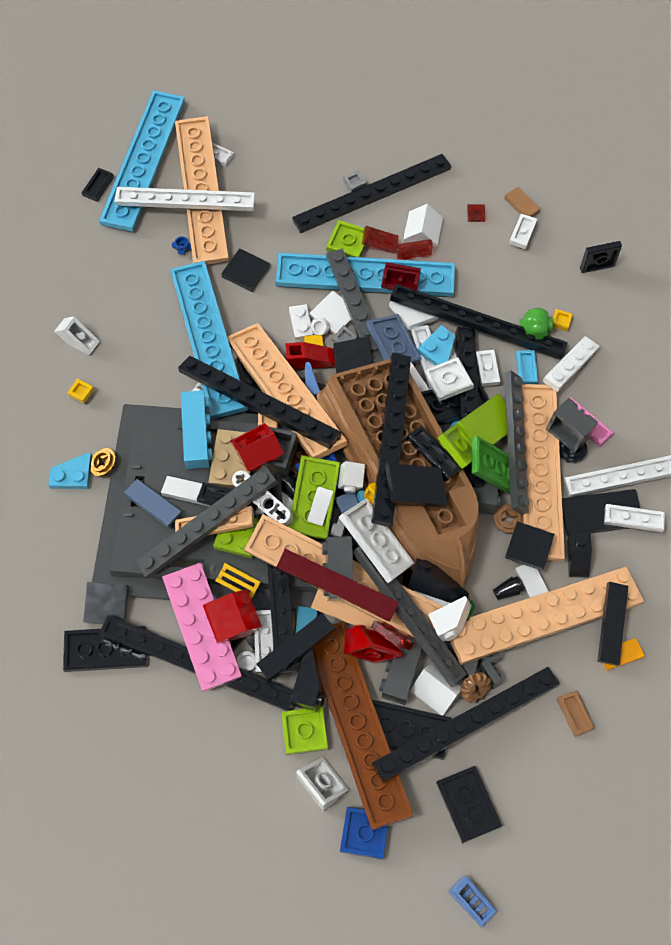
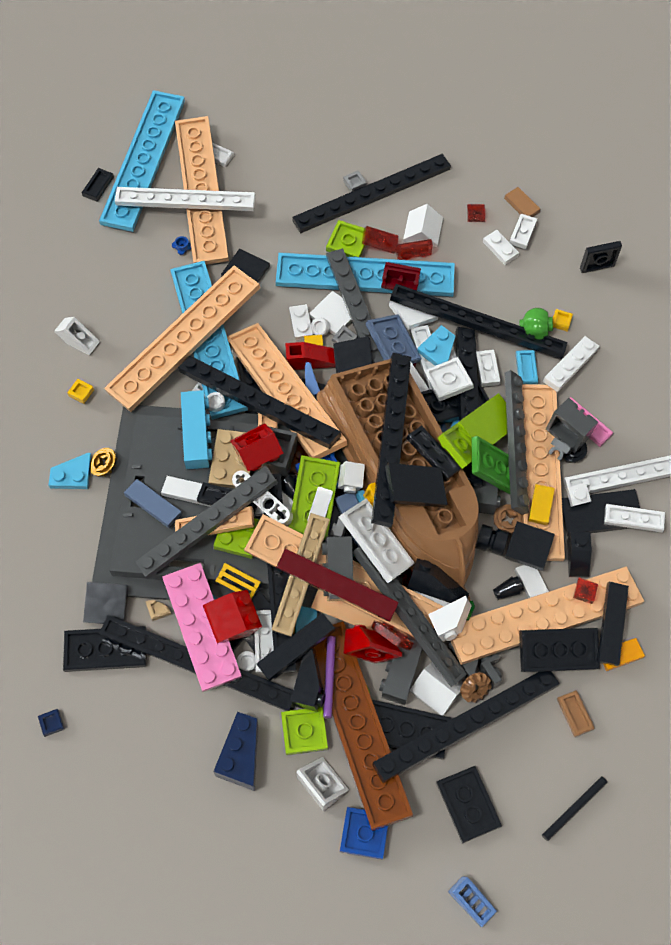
none -> dark blue tile [38,709,65,737]
none -> light nougat plate [104,266,260,412]
none -> tan tile [145,600,171,621]
none -> white tile [207,392,225,412]
none -> dark blue wedge [213,711,258,791]
none -> tan tile [271,513,330,637]
none -> medium lavender bar [323,636,336,719]
none -> black wheel [475,524,509,556]
none -> white plate [483,230,519,265]
none -> black tile [519,628,600,672]
none -> yellow tile [528,484,555,525]
none -> black bar [542,776,607,841]
none -> tile [549,437,573,460]
none -> white plate [566,483,591,507]
none -> clear red tile [573,578,598,604]

